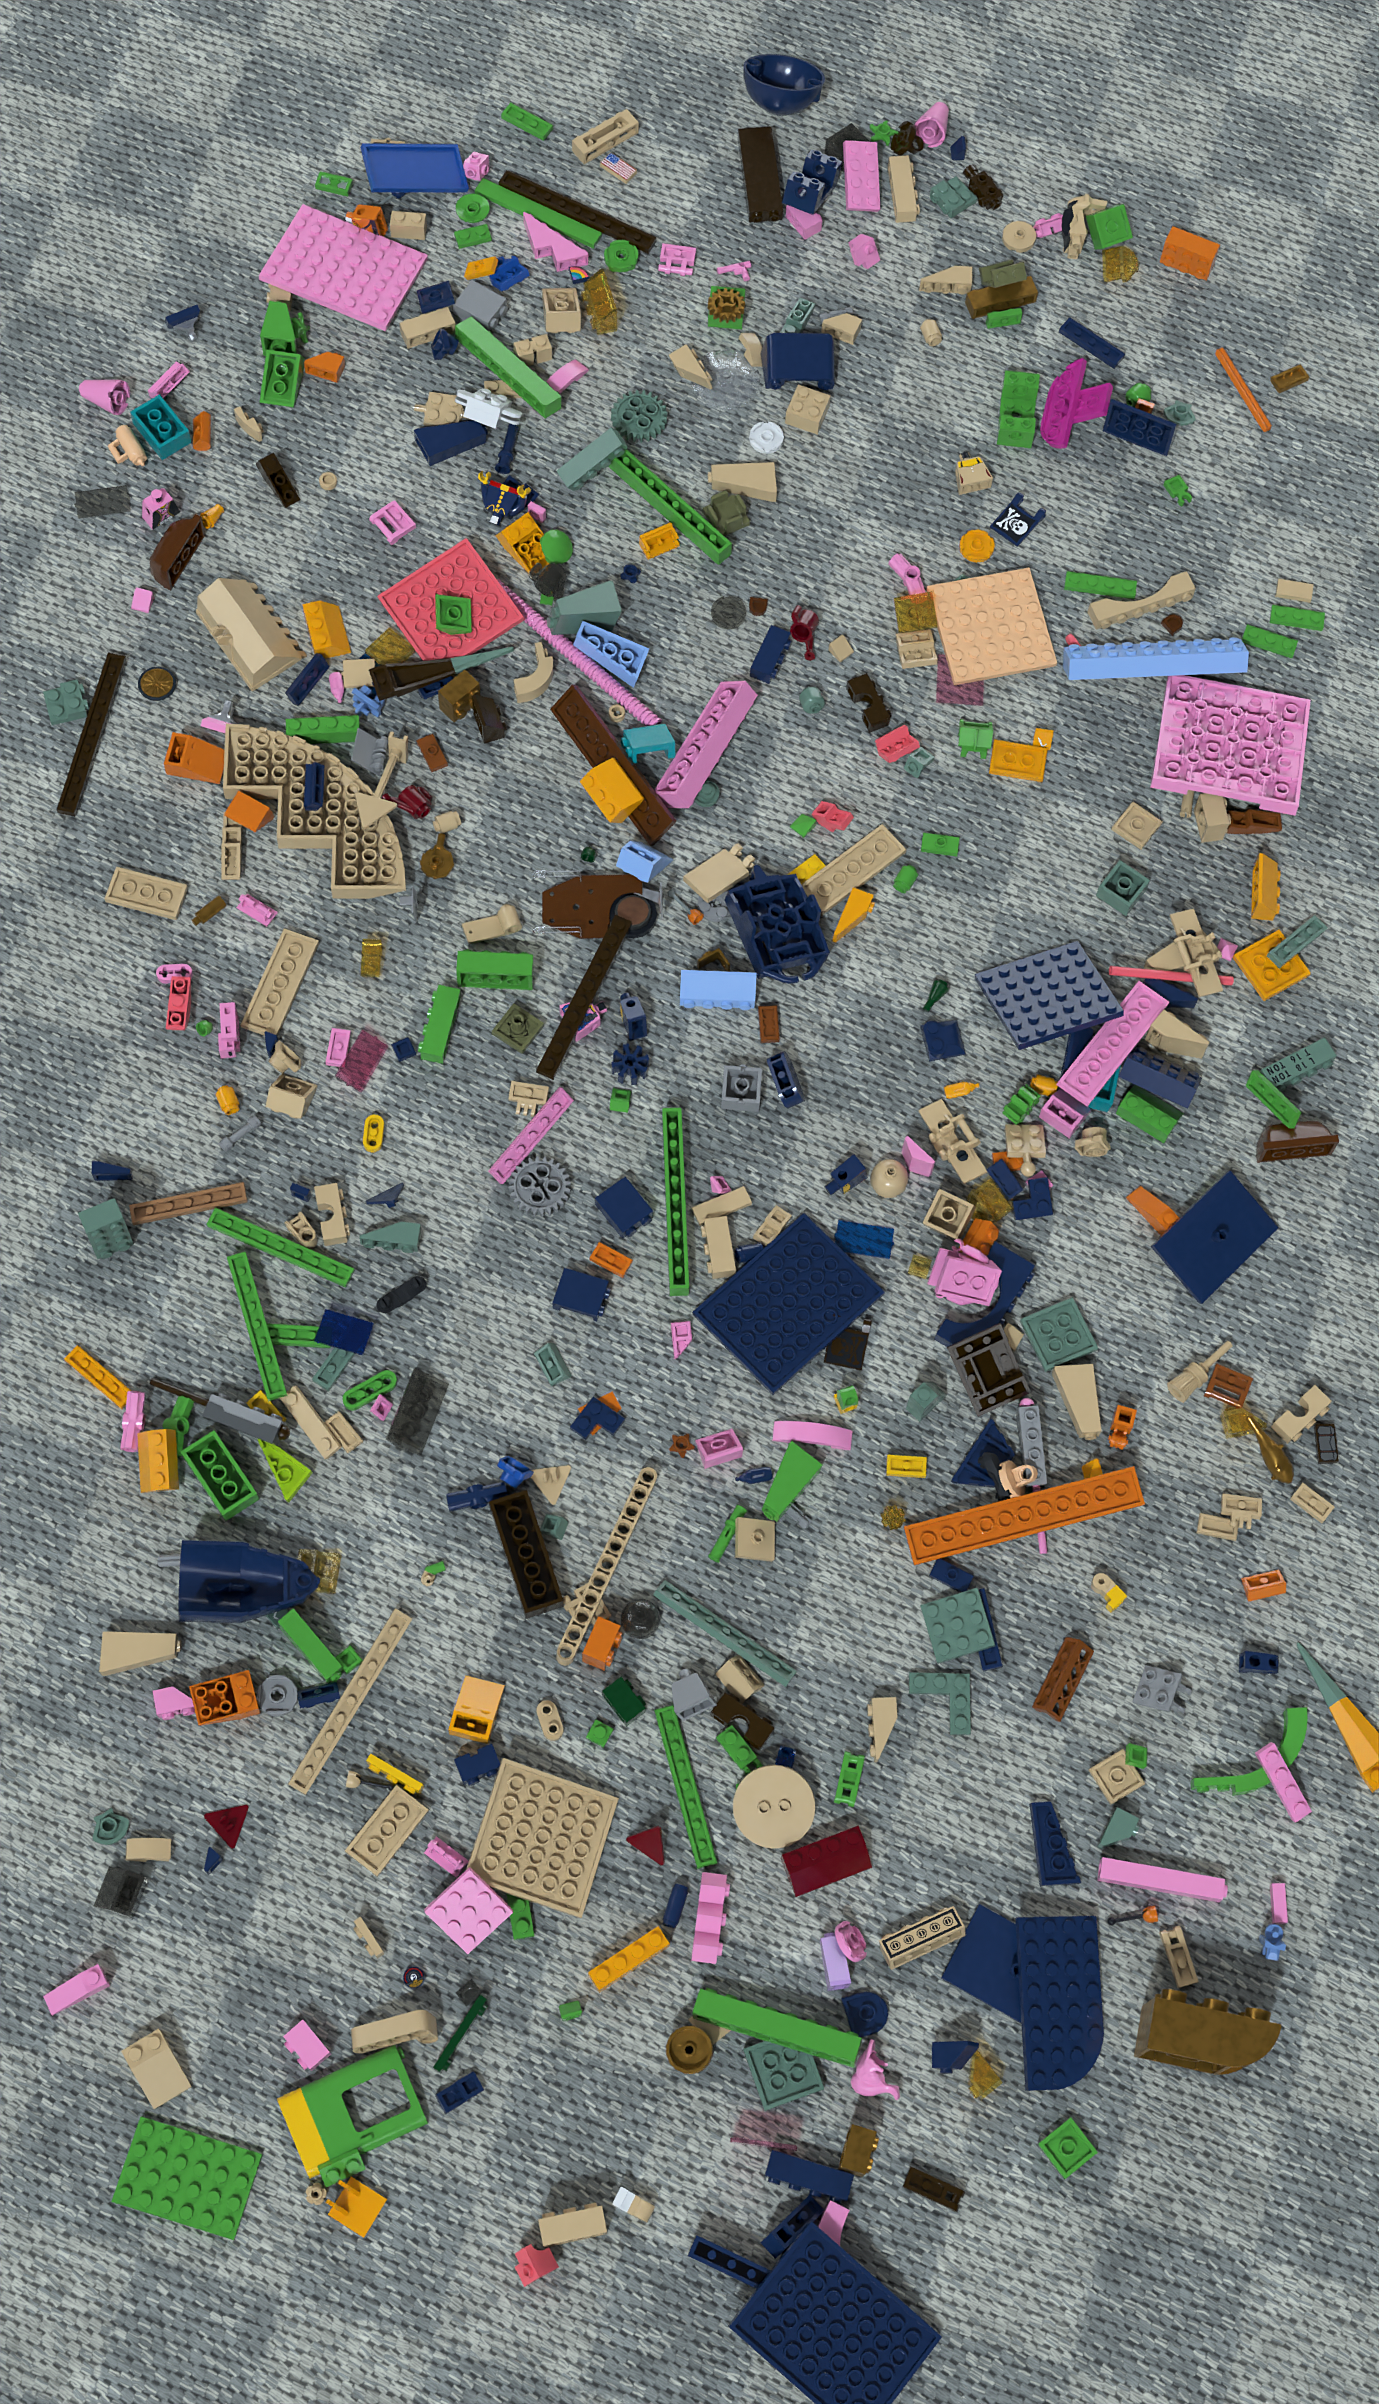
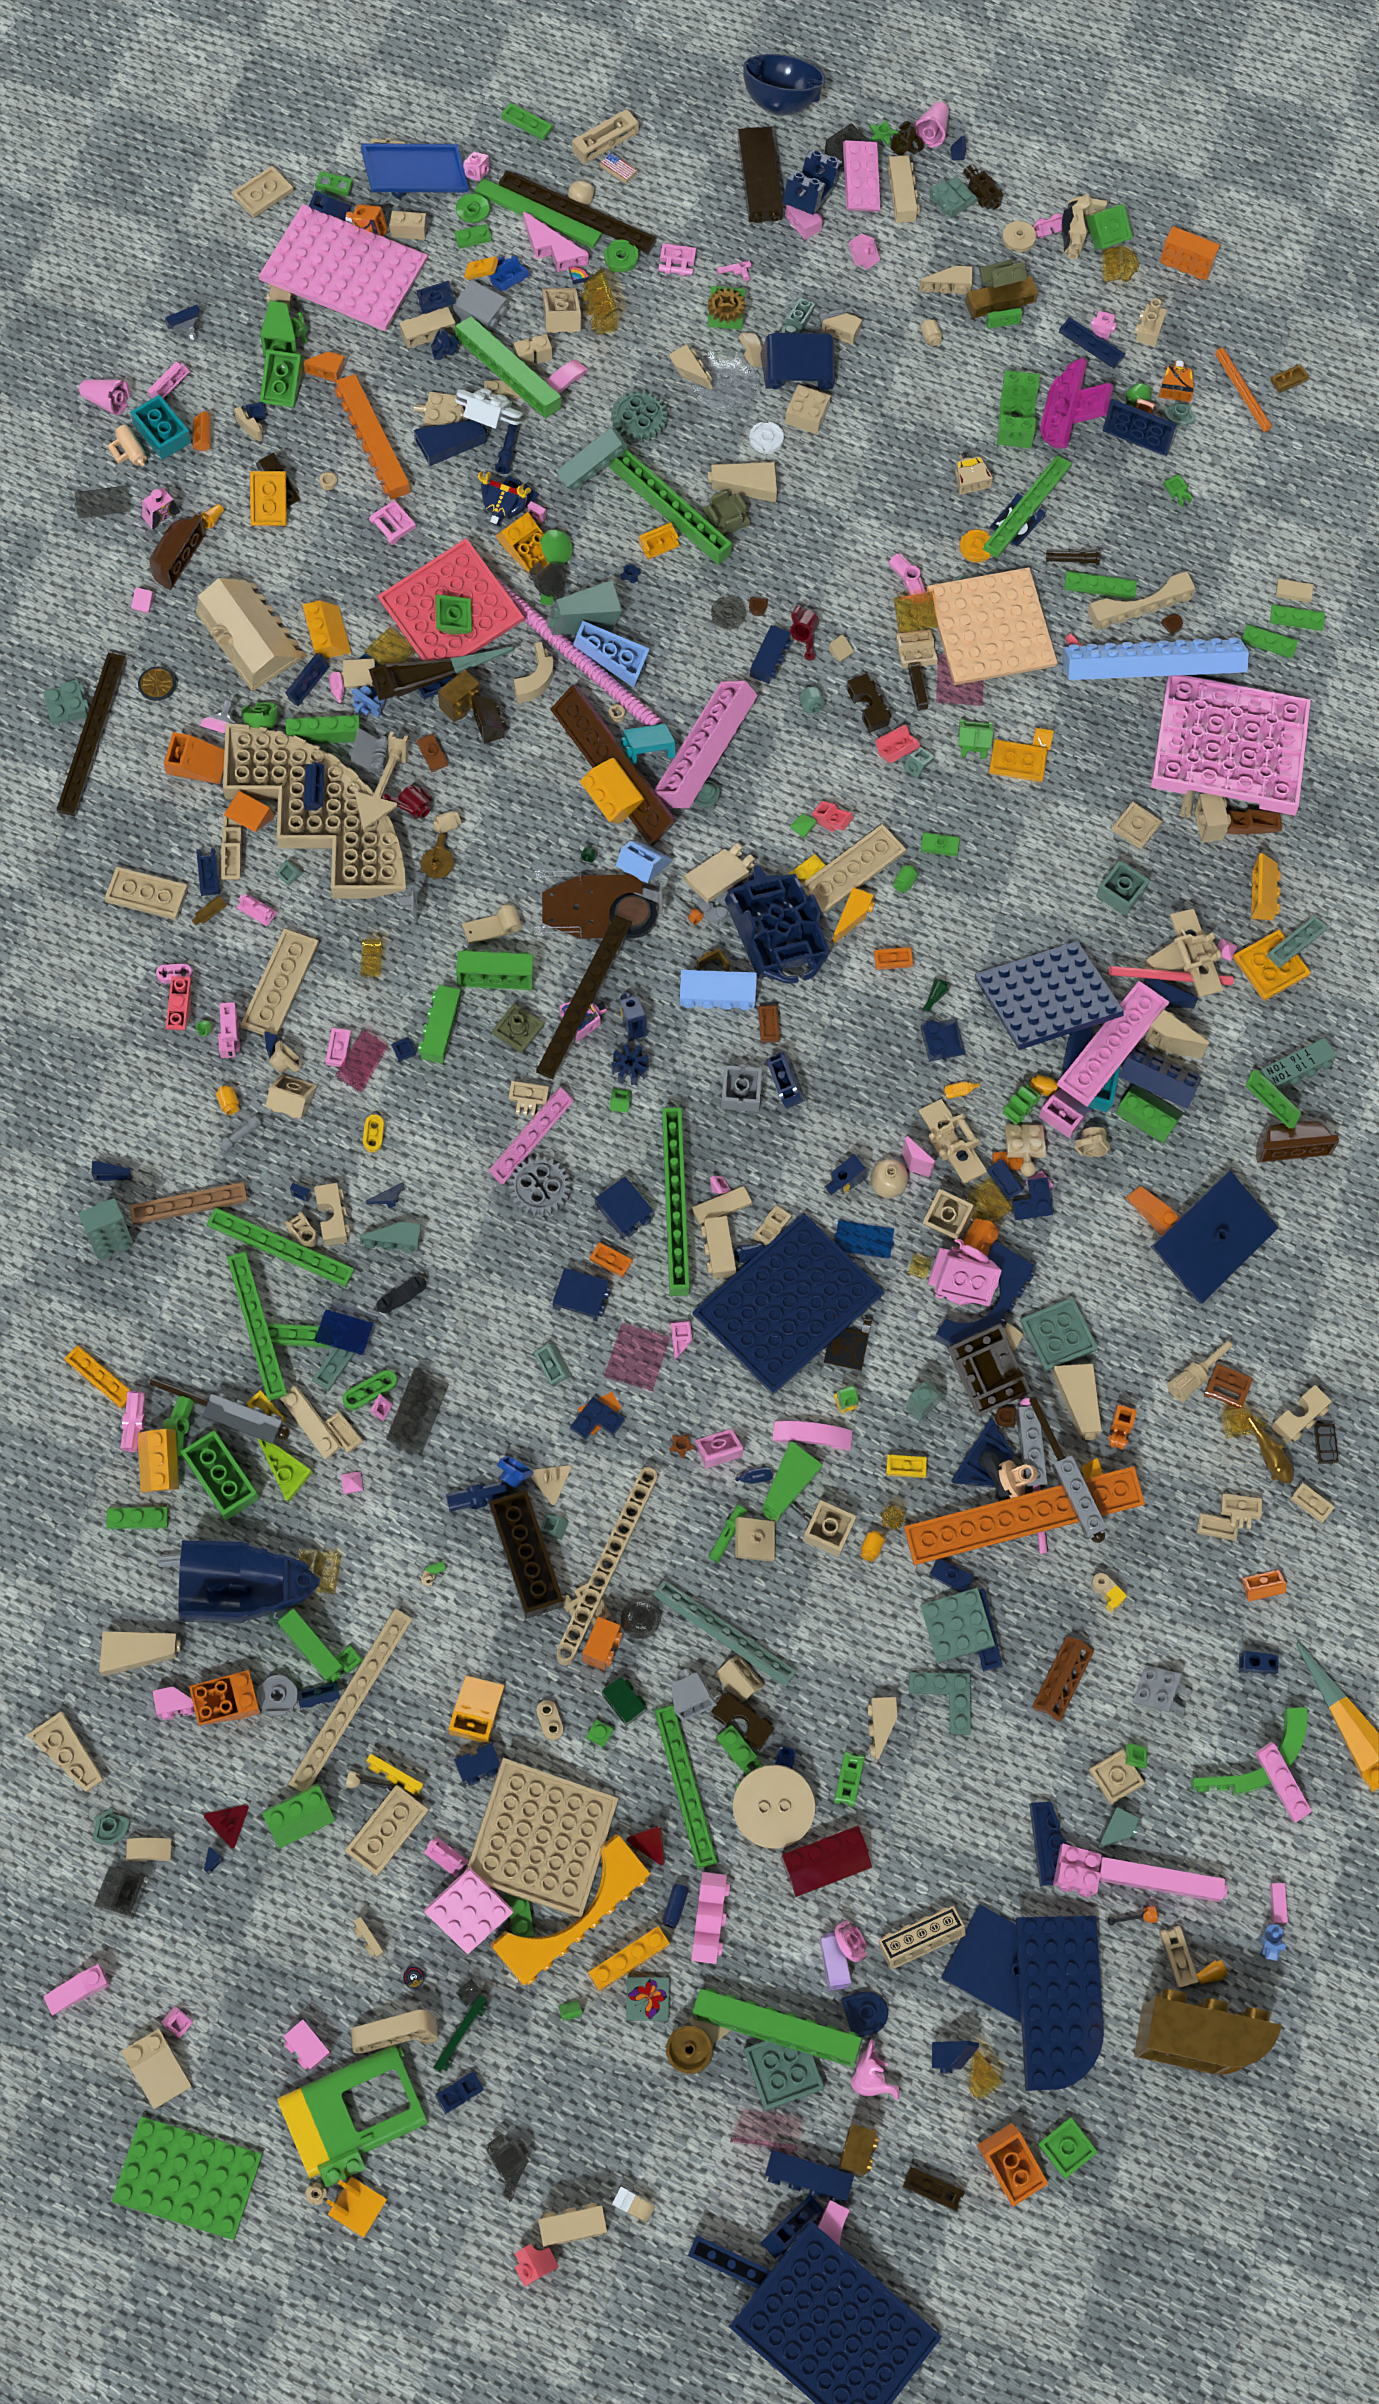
none -> tan wing [27,1712,104,1792]
none -> bright green plate [106,1507,168,1529]
none -> bright pink slope [161,2006,193,2039]
none -> dark blue hinge [196,847,220,896]
none -> tan plate [232,166,294,218]
none -> bright green cylinder [241,702,278,730]
none -> dark blue tile [246,402,266,421]
none -> light orange tile [250,471,287,526]
none -> bright green slope [261,1783,335,1849]
none -> sand green slope [276,860,304,886]
none -> dark blue slope [309,190,352,221]
none -> orange brick [334,374,410,500]
none -> bright pink slope [341,1471,363,1494]
none -> clear smoke piece [486,2135,530,2203]
none -> light orange arch [489,1834,650,1986]
none -> tan hair [568,180,594,206]
none -> clear pink piece [604,1323,670,1391]
none -> tile [626,1977,669,2022]
none -> tan brick [803,1500,857,1557]
none -> light orange brick [860,1531,885,1562]
none -> orange plate [873,947,913,970]
none -> dark brown beam [908,662,928,711]
none -> orange slope [976,2123,1048,2207]
none -> bright green plate [983,455,1072,558]
none -> reddish brown tile [995,1407,1015,1428]
none -> light grey piece [1029,1397,1107,1543]
none -> dark brown pin [1046,549,1100,565]
none -> bright pink plate [1053,1844,1102,1897]
none -> bright pink brick [1091,311,1117,341]
none -> tan brick [1134,298,1167,347]
none -> orange torso [1158,360,1194,402]
none -> light orange cone [1196,1960,1228,1986]

